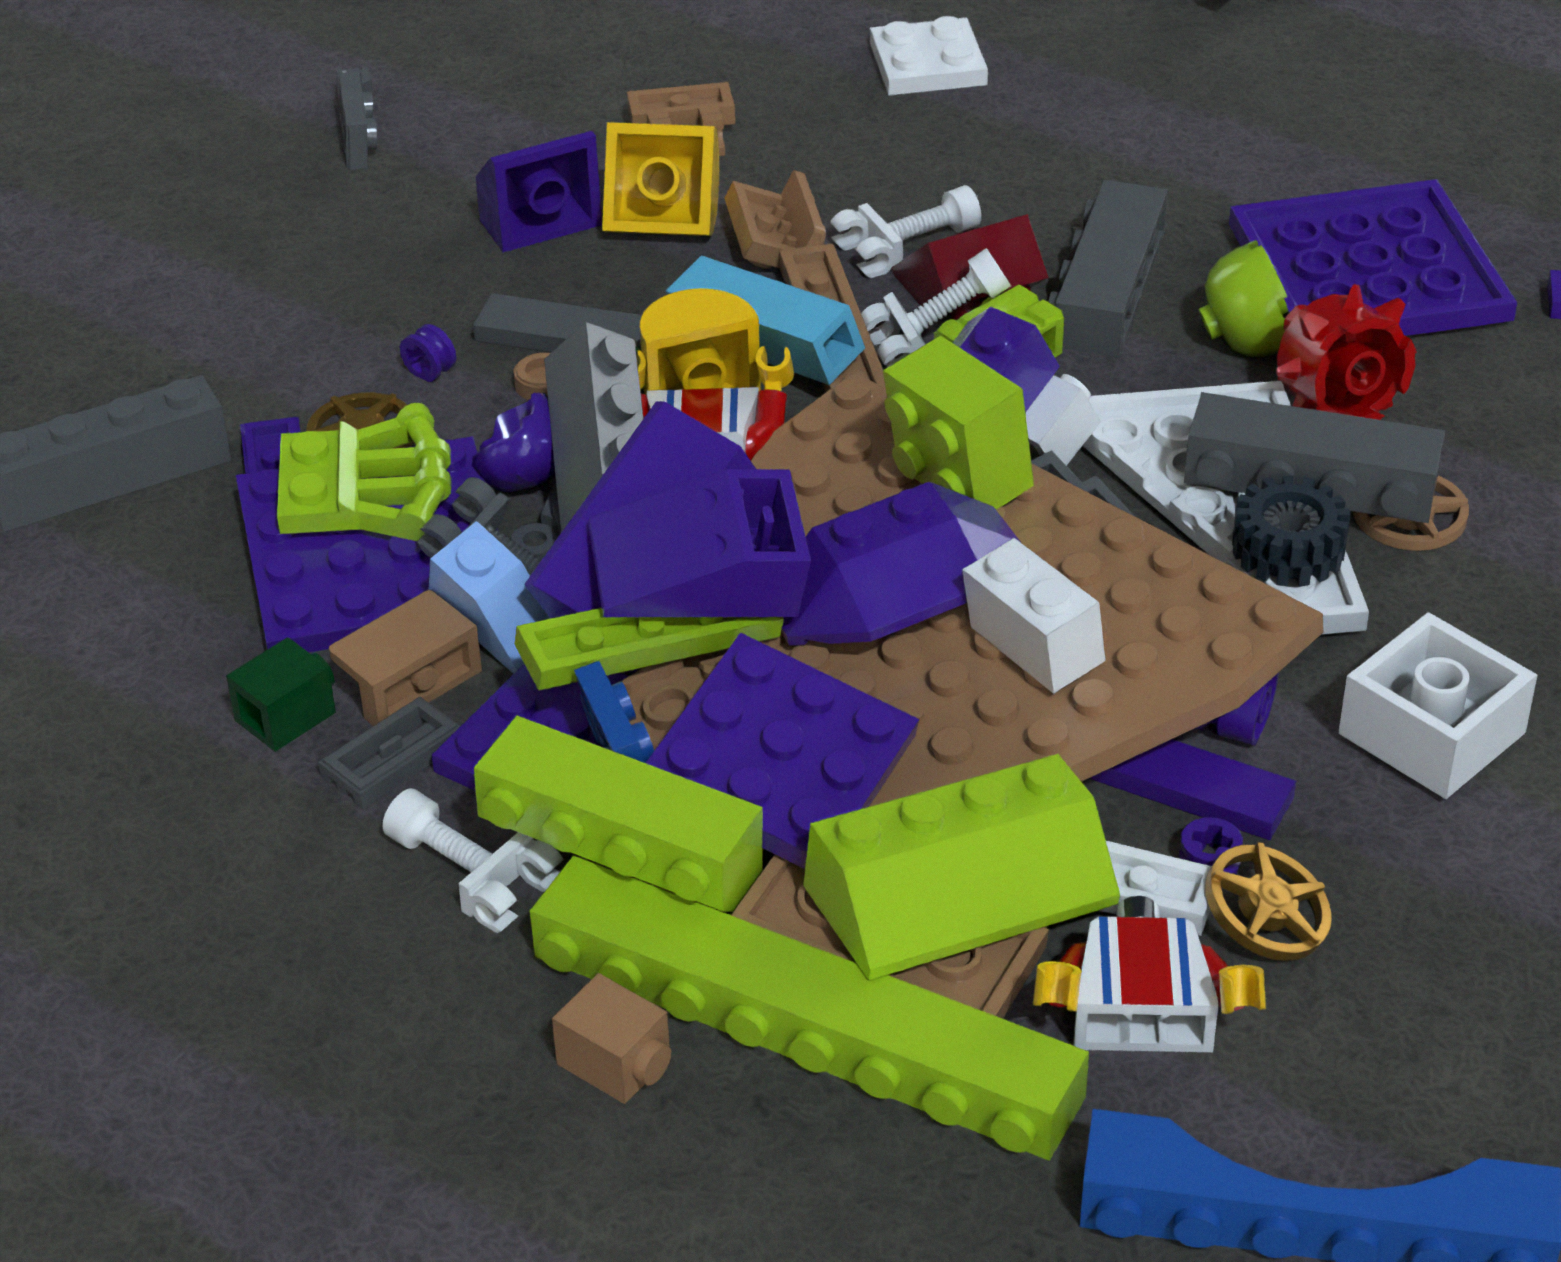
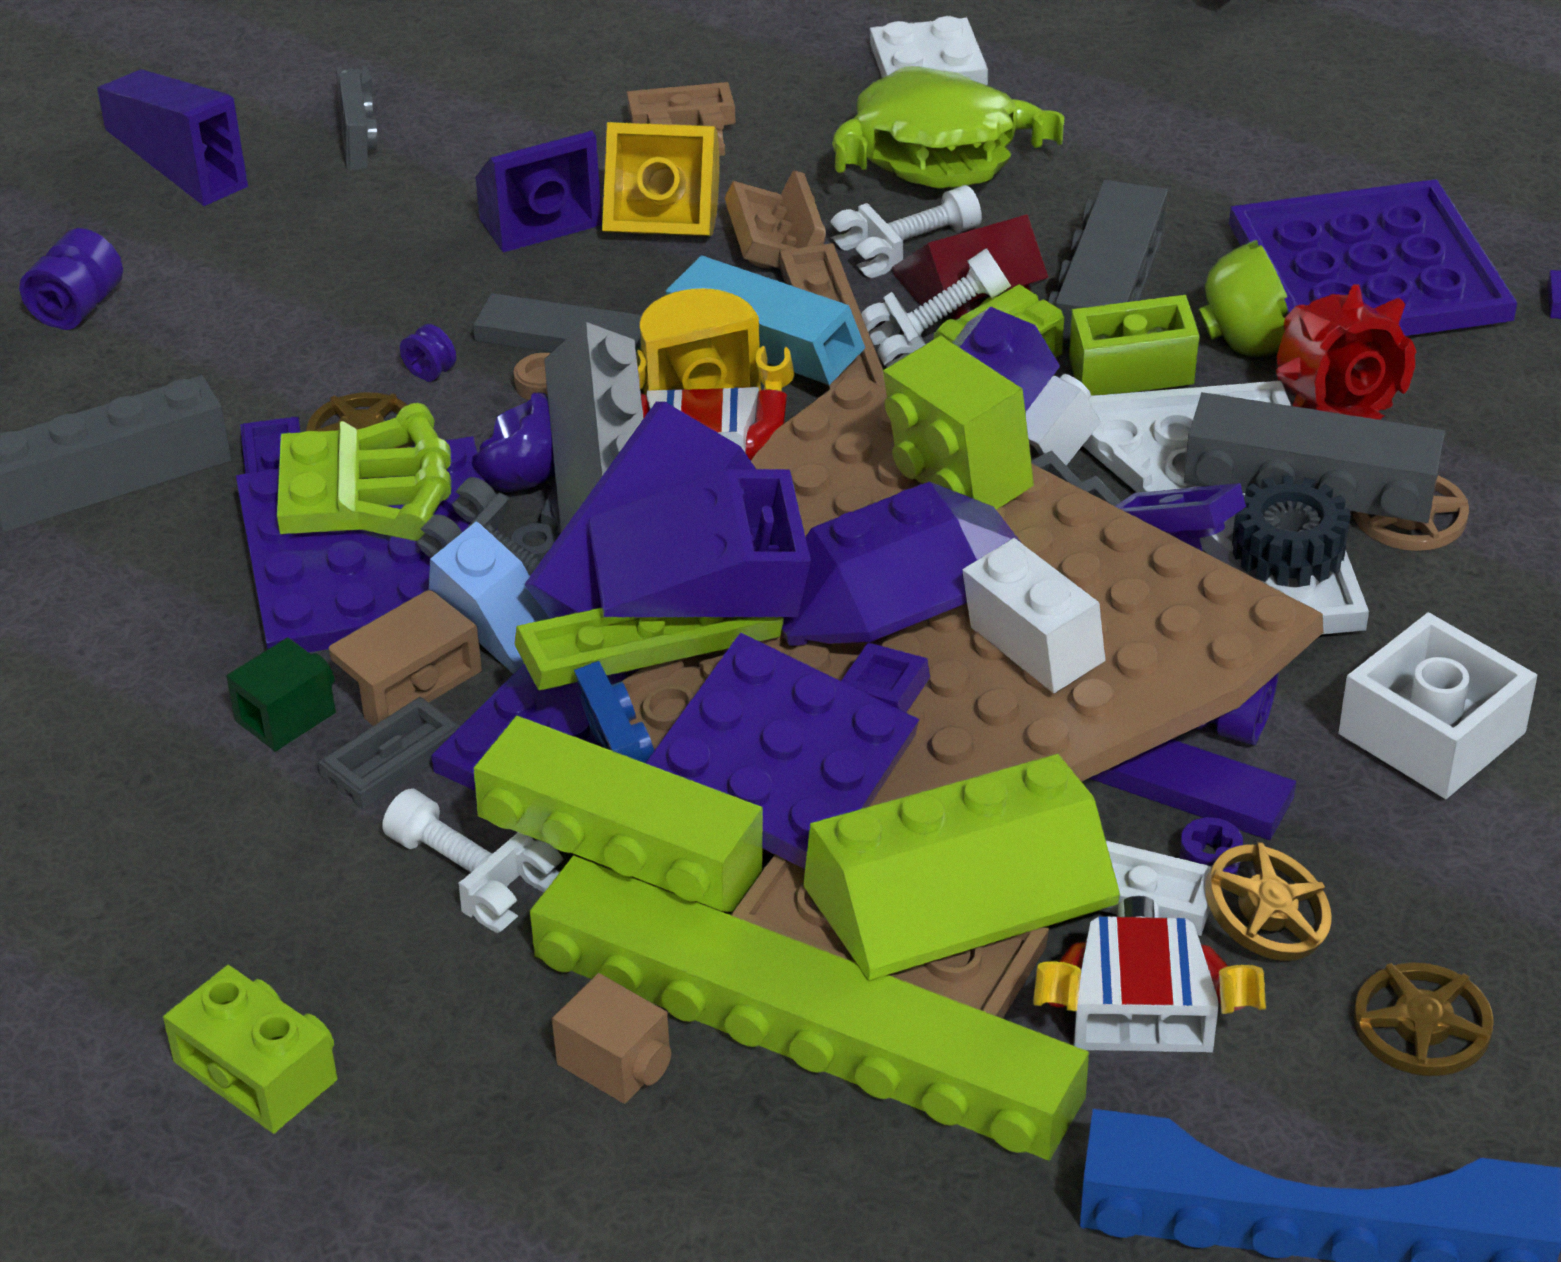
none -> dark purple wheel [19,228,123,330]
none -> dark purple slope [97,69,248,206]
none -> lime brick [163,965,338,1134]
none -> lime piece [832,66,1064,189]
none -> dark purple plate [841,643,930,713]
none -> lime brick [1069,295,1199,396]
none -> dark purple slope [1115,483,1246,551]
none -> pearl gold wheel [1354,963,1494,1076]

